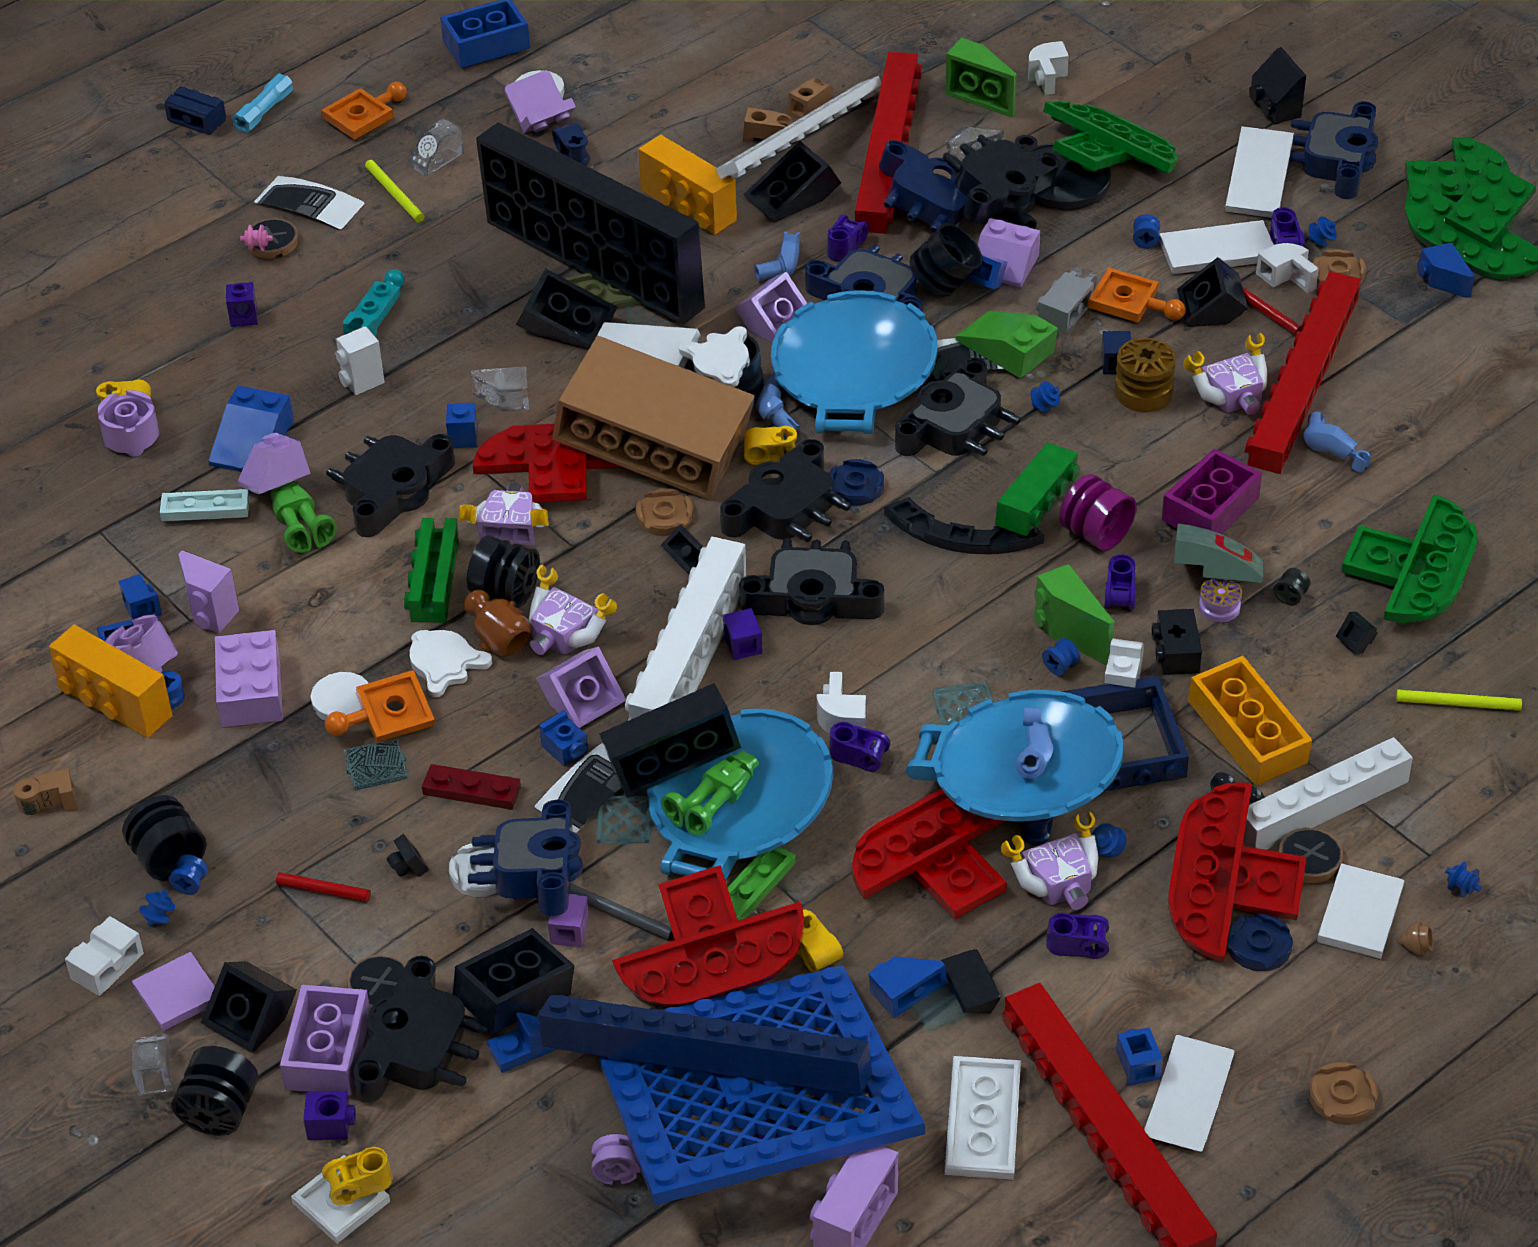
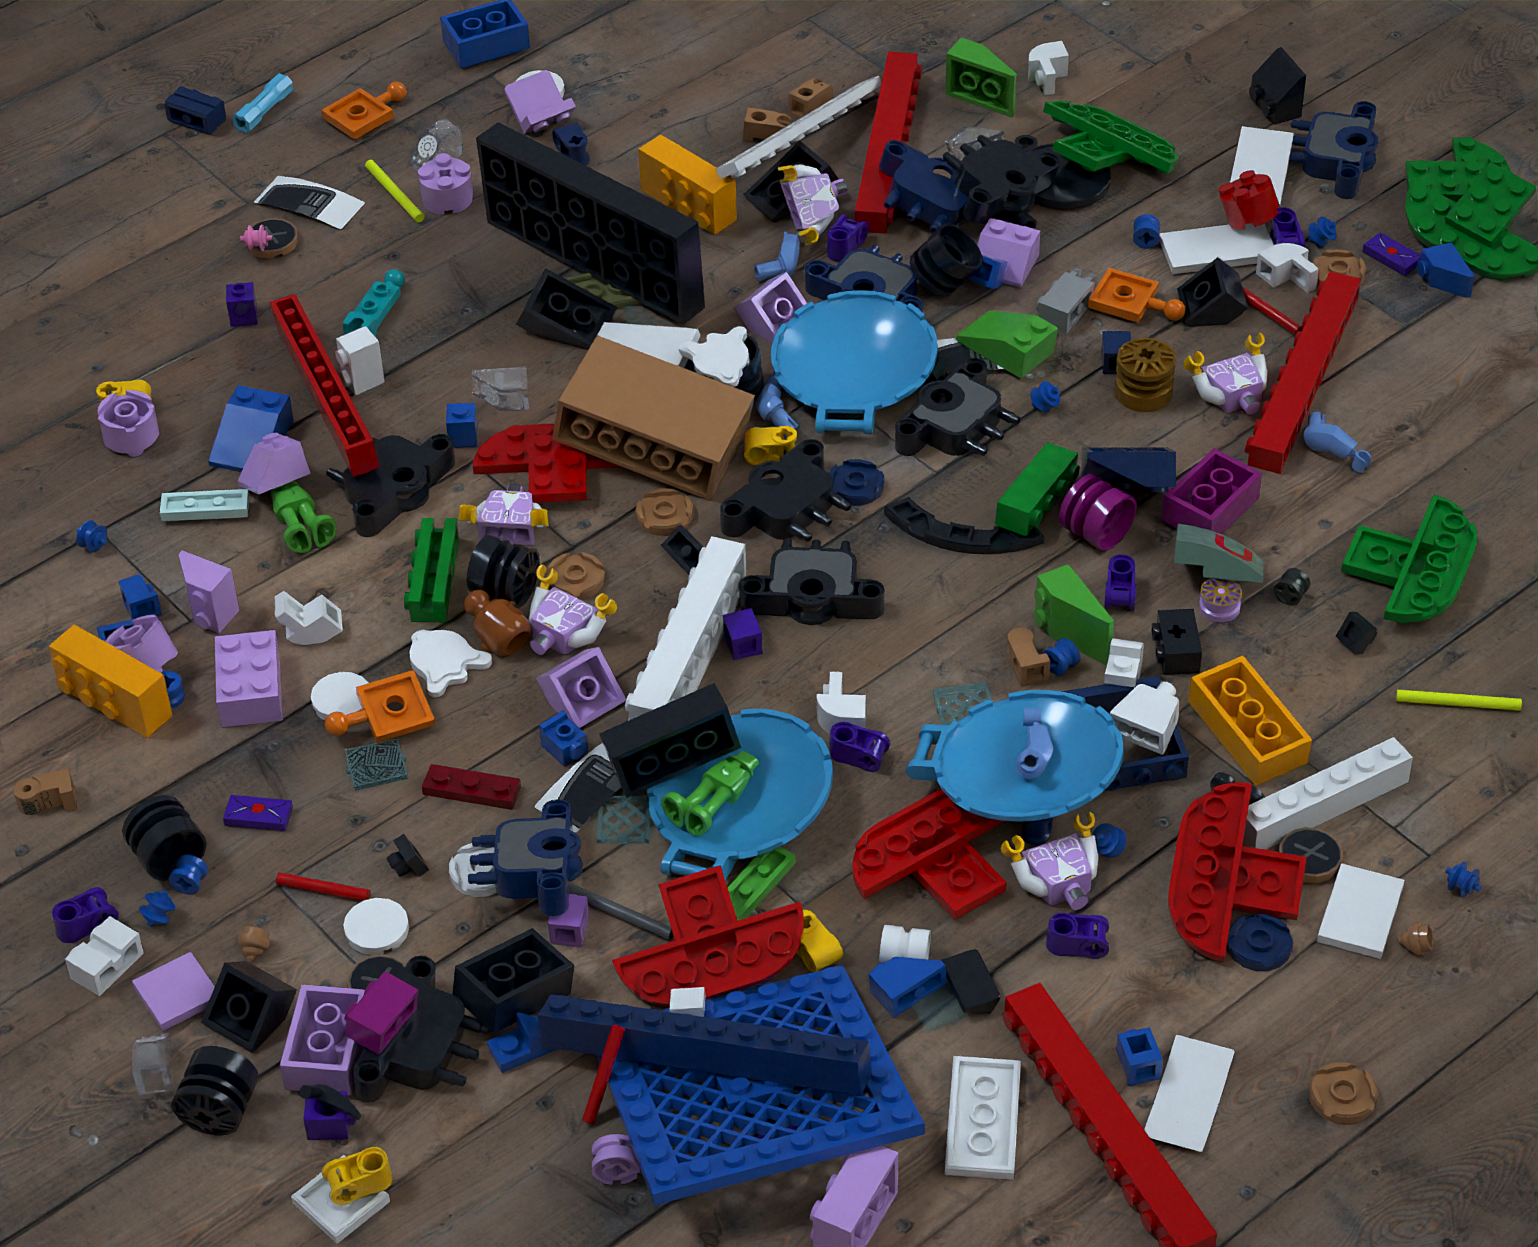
none -> dark purple piece [52,887,119,943]
none -> blue wheel [76,520,107,552]
none -> dark purple tile [223,795,293,831]
none -> medium nougat plate [238,926,271,961]
none -> red brick [269,294,380,477]
none -> white brick [275,591,343,645]
none -> black bar [300,1084,361,1120]
none -> white tile [343,898,409,955]
none -> magenta brick [344,971,419,1055]
none -> lavender brick [418,153,473,214]
none -> medium nougat tile [546,552,605,600]
none -> red bar [582,1025,625,1124]
none -> white tile [670,987,706,1017]
none -> torso [778,164,848,246]
none -> white wheel [879,925,931,964]
none -> medium nougat leg [1007,627,1050,686]
none -> dark blue slope [1081,447,1176,492]
none -> white torso [1110,682,1179,755]
none -> red brick [1218,170,1280,230]
none -> dark purple tile [1362,232,1421,276]

